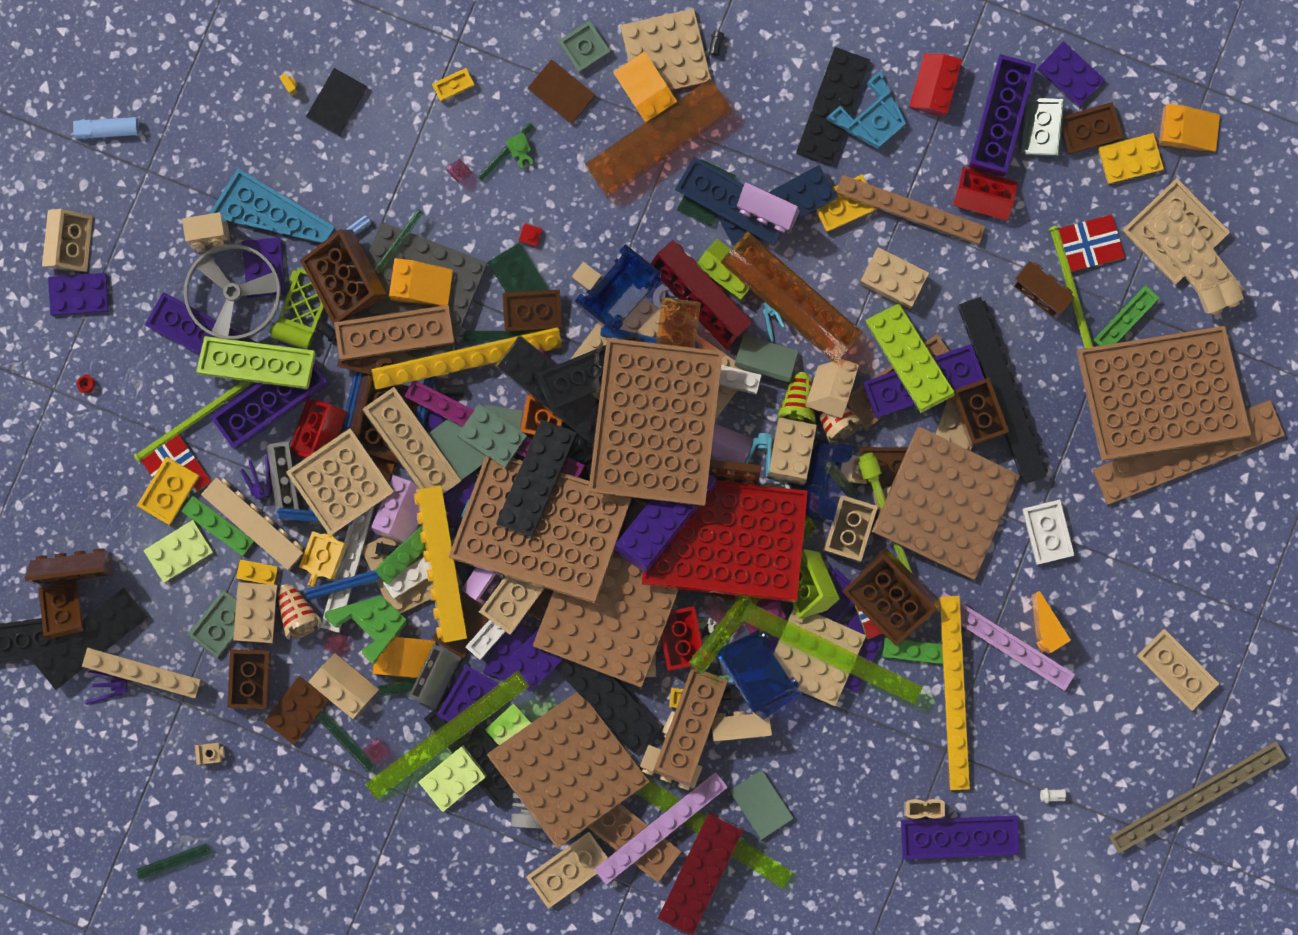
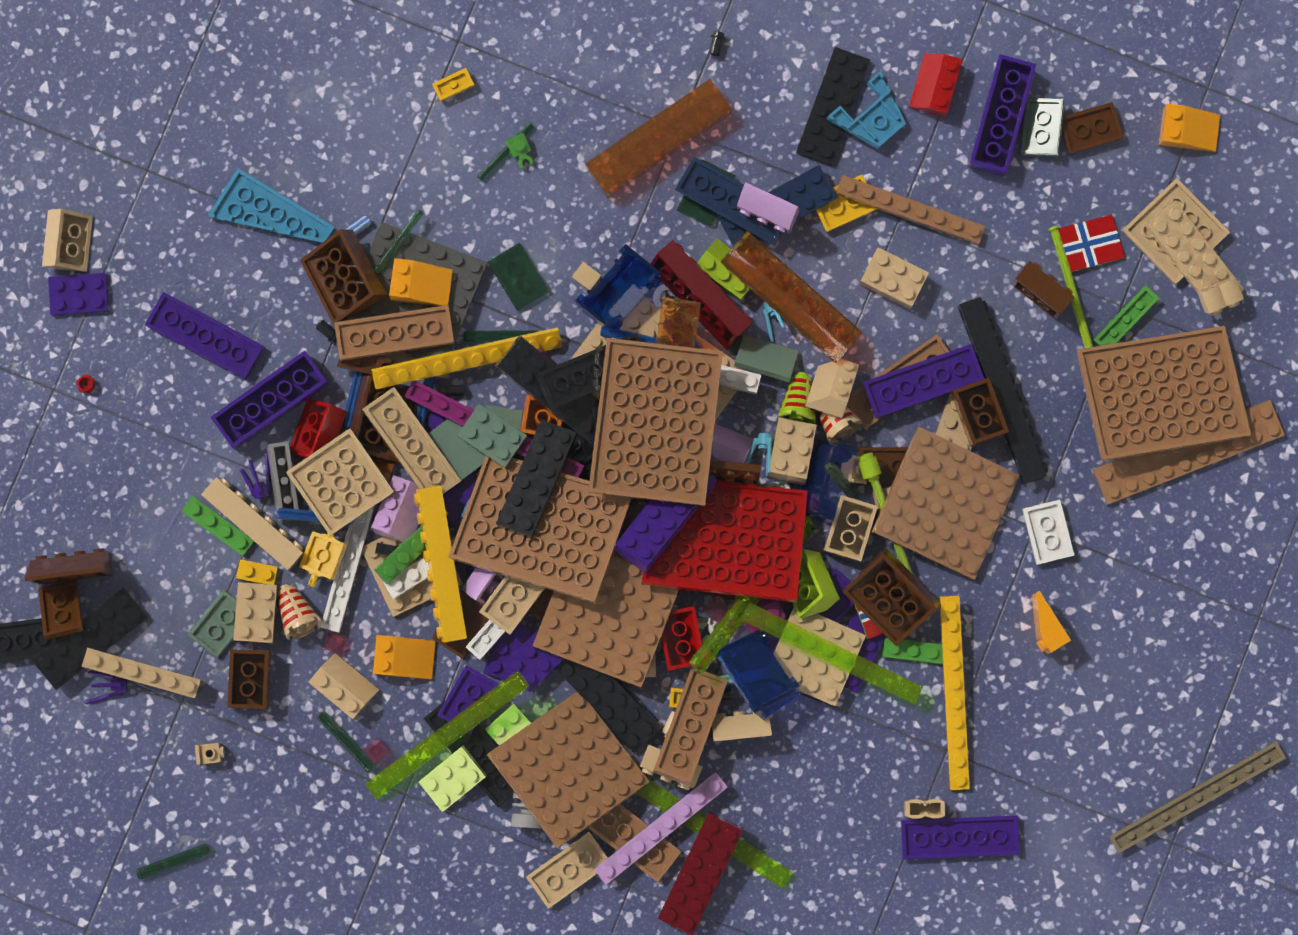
light blue piece [73,117,139,139] -> none
flag [134,381,254,498] -> none
yellow tile [137,456,200,526] -> none
yellowish green plate [143,520,214,583] -> none
tan brick [182,212,231,253] -> none
light grey piece [184,244,281,341] -> none
lime plate [196,336,316,389] -> none
dark purple plate [242,237,286,298] -> none
reddish brown plate [264,676,329,746] -> none
lime piece [269,268,324,350] -> none
yellow plate [279,73,297,96] -> none
blue axle [305,570,381,600] -> none
black tile [306,68,367,136] -> none
bright green wing [325,596,406,665] -> none
clear green pin [378,678,417,697] -> none
dark grey brick [409,644,460,709] -> none
clear pink plate [446,159,473,183] -> none
reddish brown plate [502,289,562,331] -> none
red plate [519,223,542,247] -> none
reddish brown tile [527,59,595,125] -> none
sand green plate [558,20,610,73] -> none
light orange slope [613,51,677,122] -> none
tan plate [620,8,711,91] -> none
sand green tile [730,770,794,840] -> none
lime plate [865,303,955,413] -> none
lavender plate [936,592,1075,691] -> none
red slope [953,167,1018,221] -> none
dark purple plate [1037,41,1105,108] -> none
white pin [1040,788,1066,803] -> none
yellow plate [1098,133,1164,185] -> none
tan plate [1136,629,1219,711] -> none

